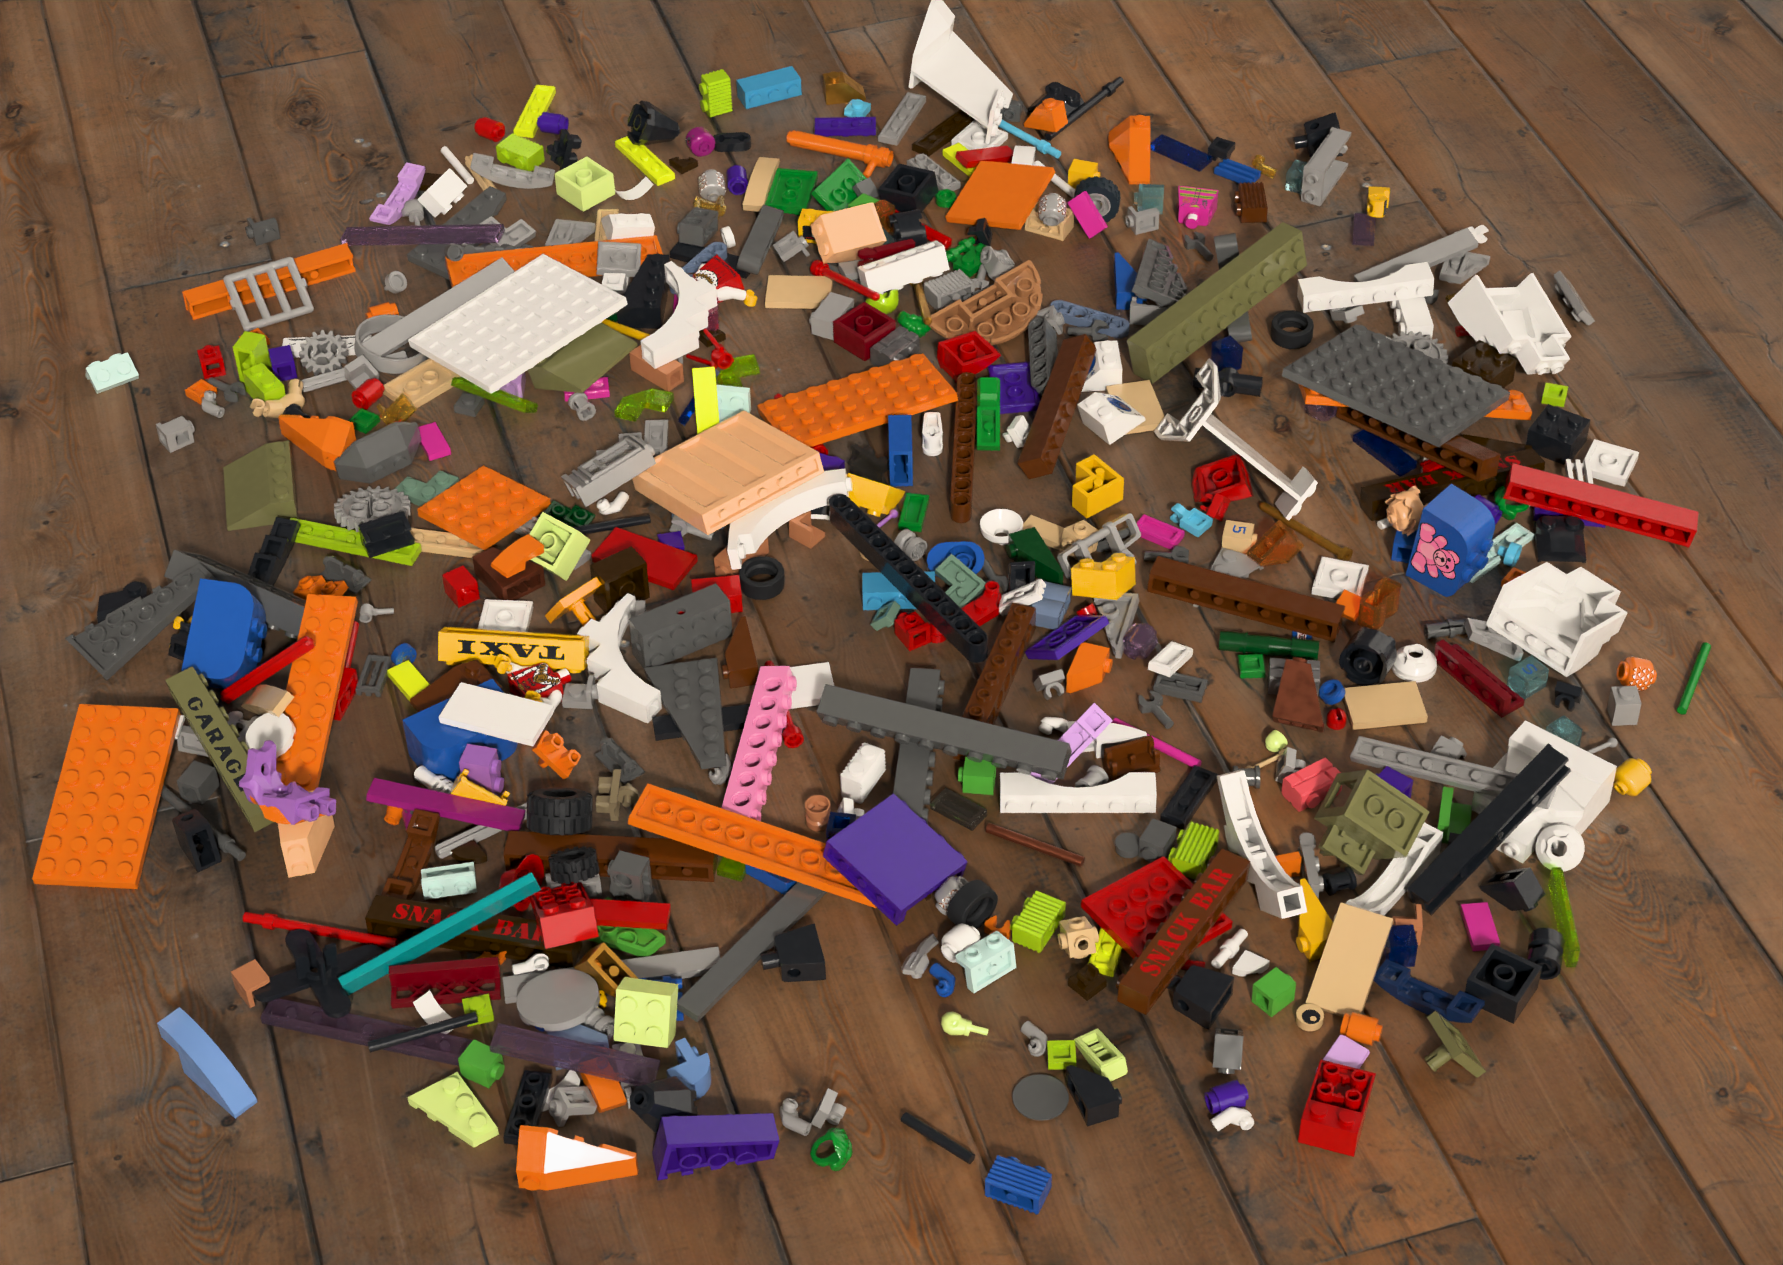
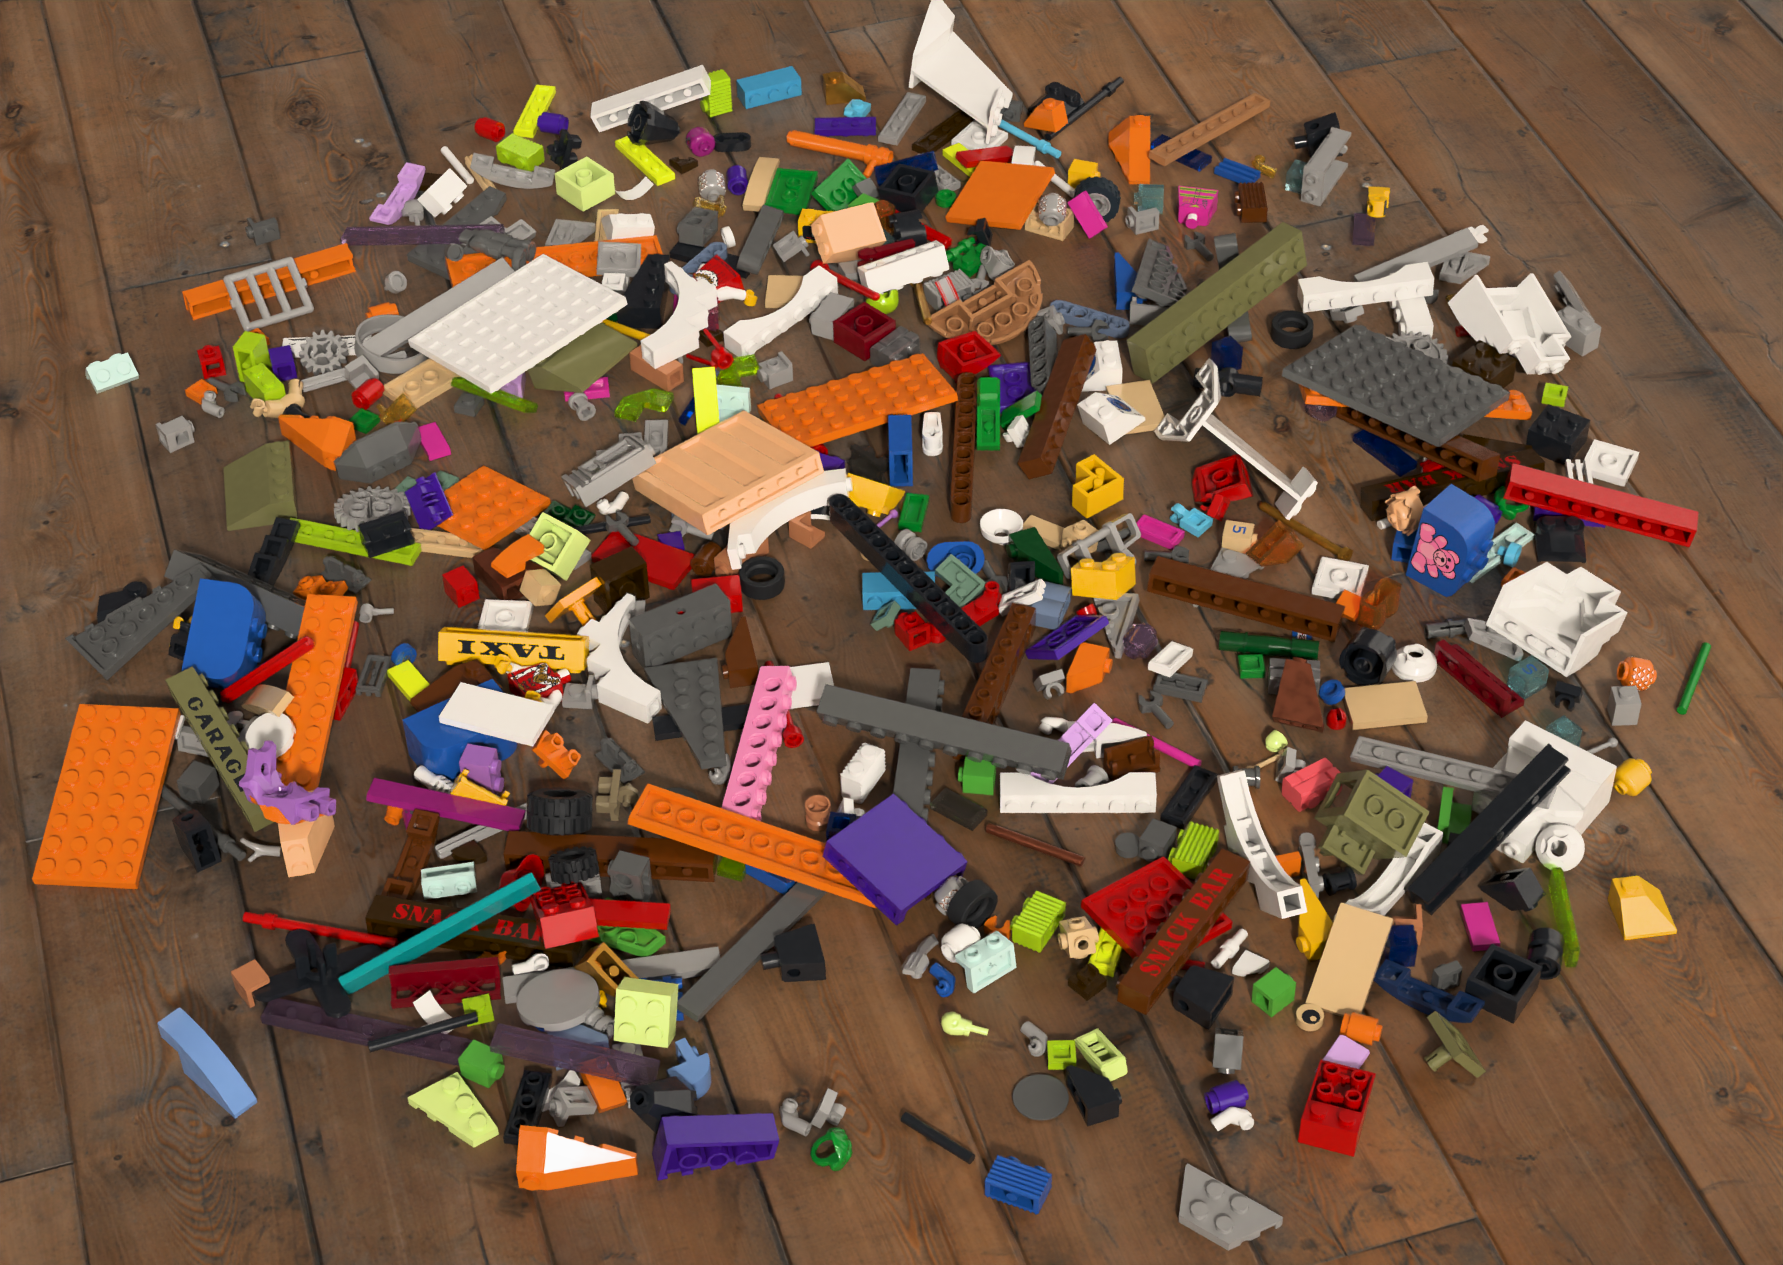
green piece [897,311,931,338] -> none
black tile [1208,137,1236,161] -> none
light grey bracket [1430,735,1467,760] -> none
none -> light grey bar [240,838,282,862]
none -> dark purple hinge [405,472,453,530]
none -> dark grey piece [459,229,536,271]
none -> tan brick [519,569,561,606]
none -> white brick [590,65,711,132]
none -> dark grey bar [605,511,639,547]
none -> reddish brown brick [690,542,722,577]
none -> white arch [723,266,838,360]
none -> light grey brick [757,351,793,389]
none -> clear blue tile [874,151,939,186]
none -> light grey sticker [935,276,959,306]
none -> green tile [1000,390,1042,430]
none -> medium nougat plate [1149,93,1270,166]
none -> light grey wing [1178,1163,1283,1251]
none -> dark grey plate [1431,960,1463,991]
none -> light grey brick [1557,306,1601,356]
none -> yellow slope [1608,876,1677,940]

